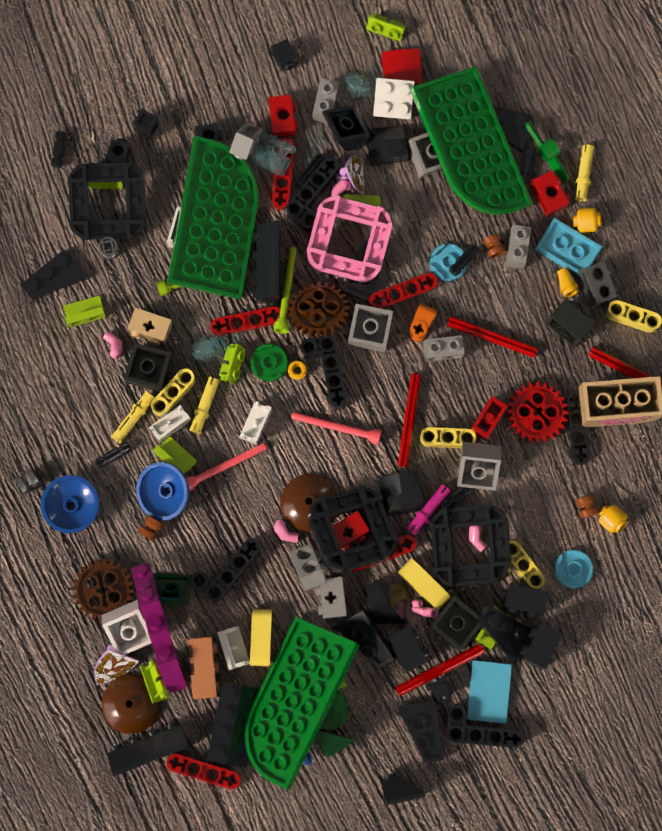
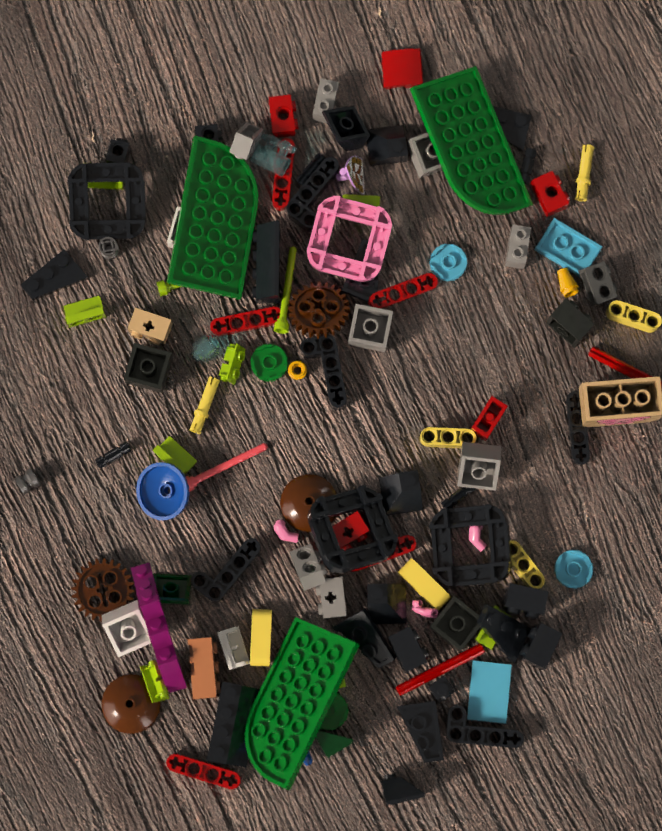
blue dish [41,475,99,534] -> none
black axle [51,131,67,168] -> none
shield [94,645,139,685] -> none
bright pink arm [103,331,123,359] -> none
black slope [107,722,191,776] -> none
light yellow pin [111,391,154,444] -> none
black brick [132,109,160,140] -> none
dark orange wheel [137,516,164,542] -> none
white hinge [149,405,191,443] -> none
light yellow beam [151,368,195,417] -> none
white hinge [239,402,272,445] -> none
black brick [271,38,297,72] -> none
coral piece [291,412,382,445] -> none
bright pink arm [331,179,351,197] -> none
clear light blue head [343,71,371,99] -> none
lime hinge [366,13,406,42] -> none
white brick [373,77,414,119] -> none
red axle [398,374,421,467] -> none
dark pink pin [405,484,451,536] -> none
orange piece [409,303,438,342] -> none
light grey brick [423,335,465,363] -> none
red axle [447,316,538,357] -> none
black axle [449,244,479,276] -> none
dark orange wheel [483,234,507,258] -> none
red gear [506,381,569,444] -> none
green piece [525,121,569,183] -> none
yellow head [573,207,601,233] -> none
dark orange wheel [575,495,599,519] -> none
yellow head [599,505,628,533] -> none

